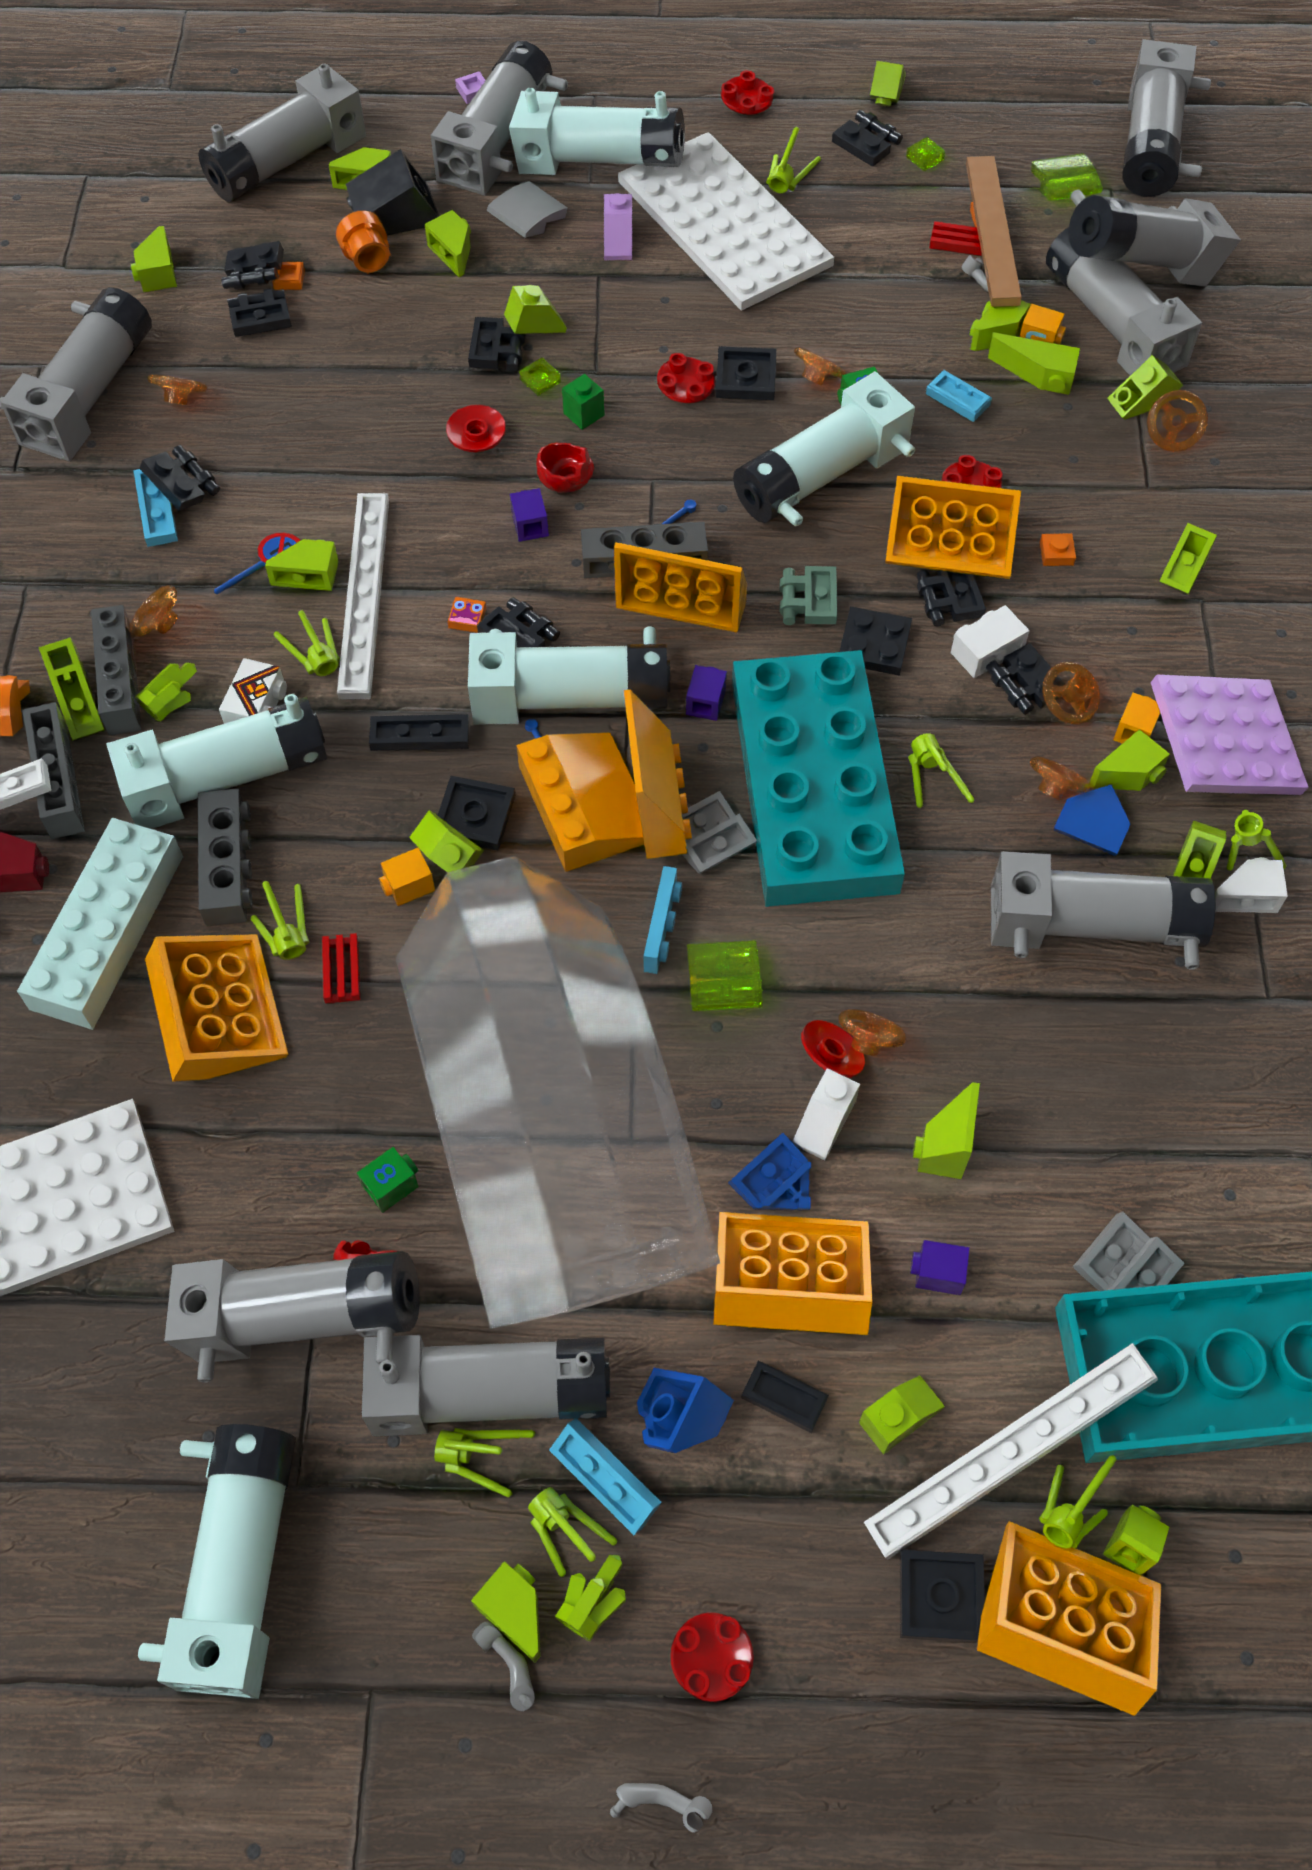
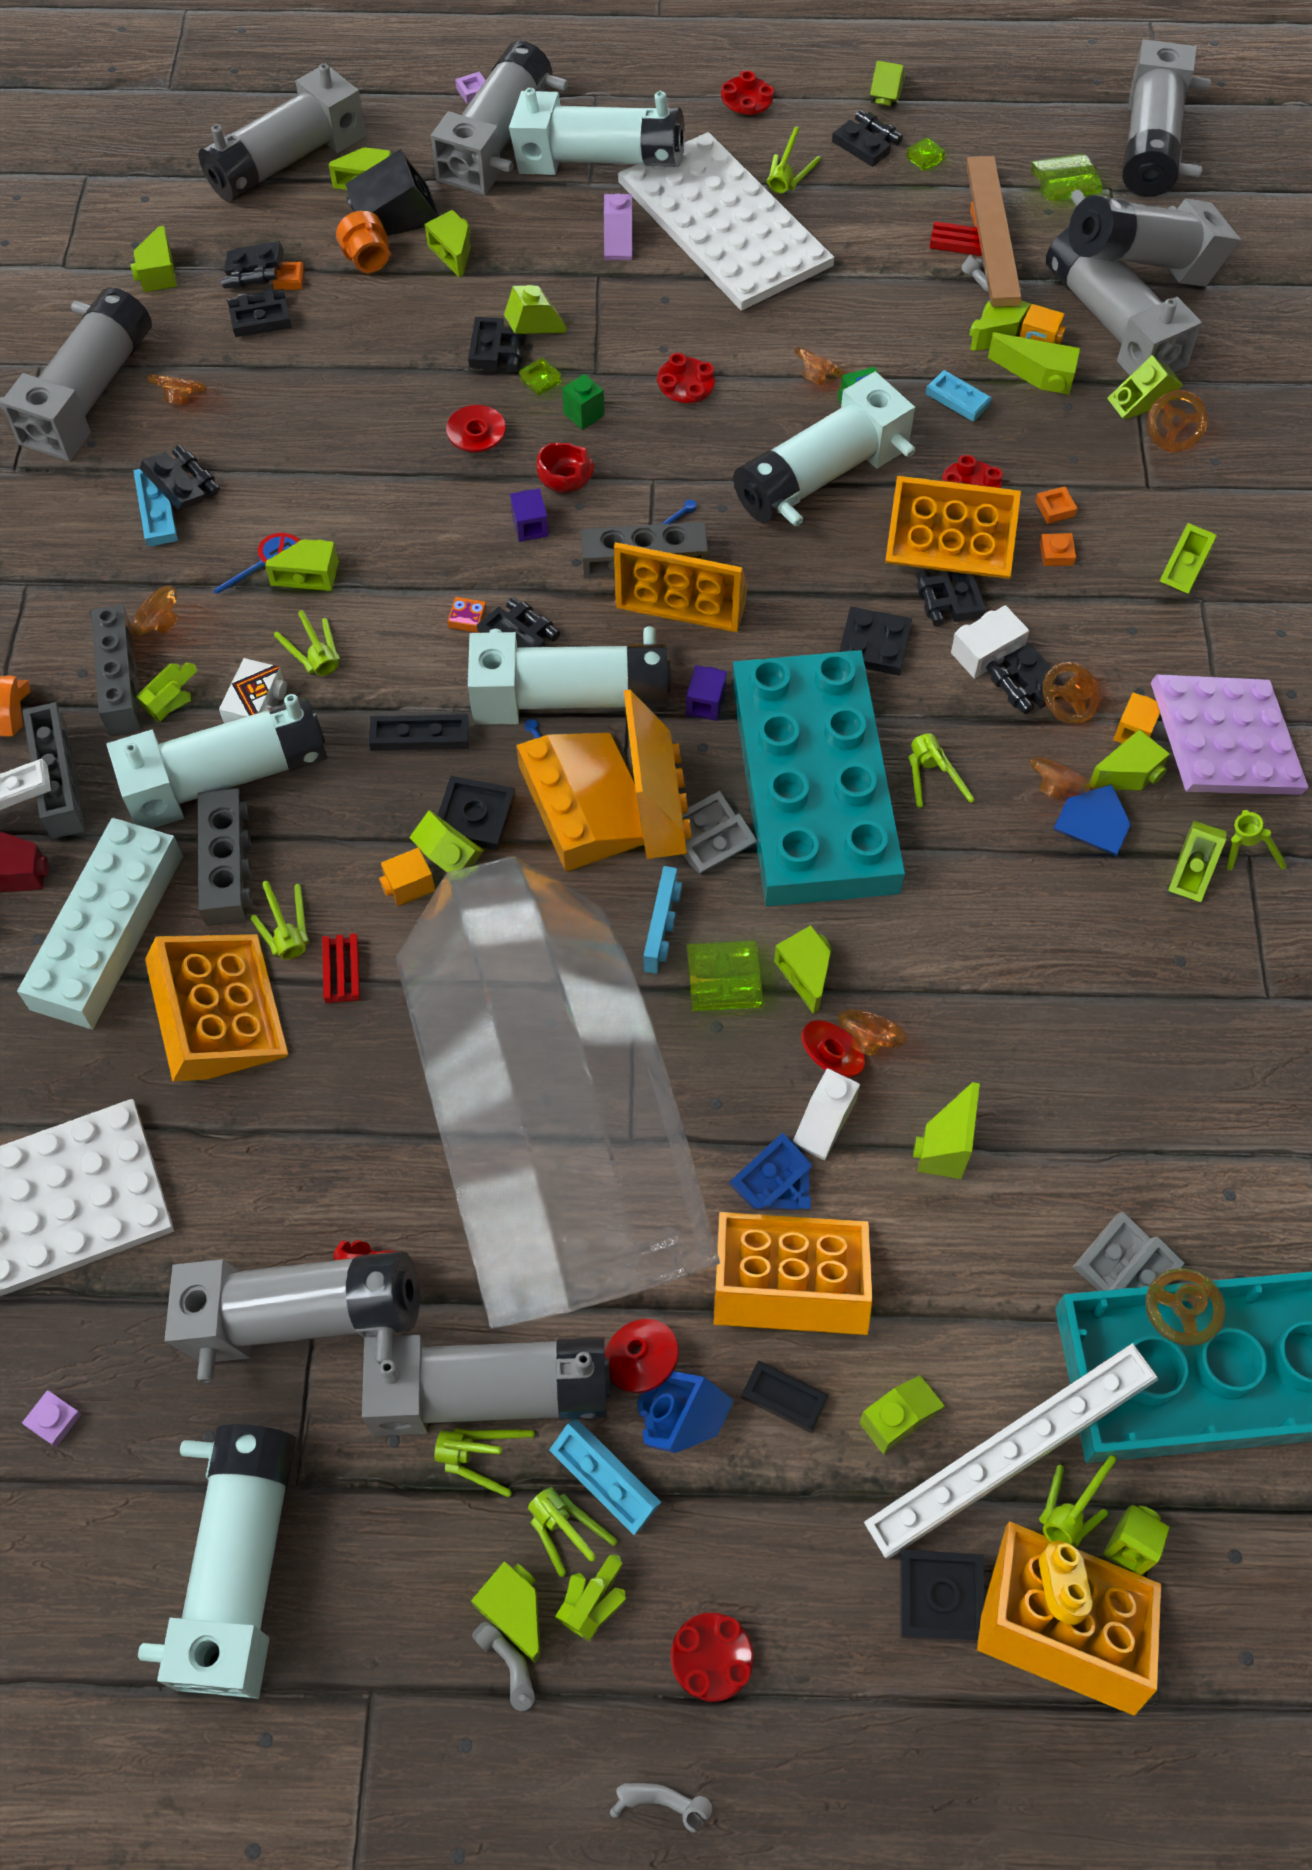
lime slope [38,638,105,741] -> none
white tile [337,493,389,699] -> none
green brick [357,1147,419,1213] -> none
light grey slope [487,181,567,238] -> none
black plate [716,346,777,400] -> none
sand green plate [780,566,837,625] -> none
dark purple brick [910,1240,970,1295] -> none
light grey piece [991,851,1216,970] -> none
white slope [1215,857,1288,913] -> none
none -> lavender plate [22,1390,82,1448]
none -> red dish [605,1319,679,1393]
none -> lime slope [774,925,831,1014]
none -> orange plate [1035,486,1078,524]
none -> yellow plate [1039,1540,1093,1625]
none -> clear orange piece [1145,1268,1225,1346]

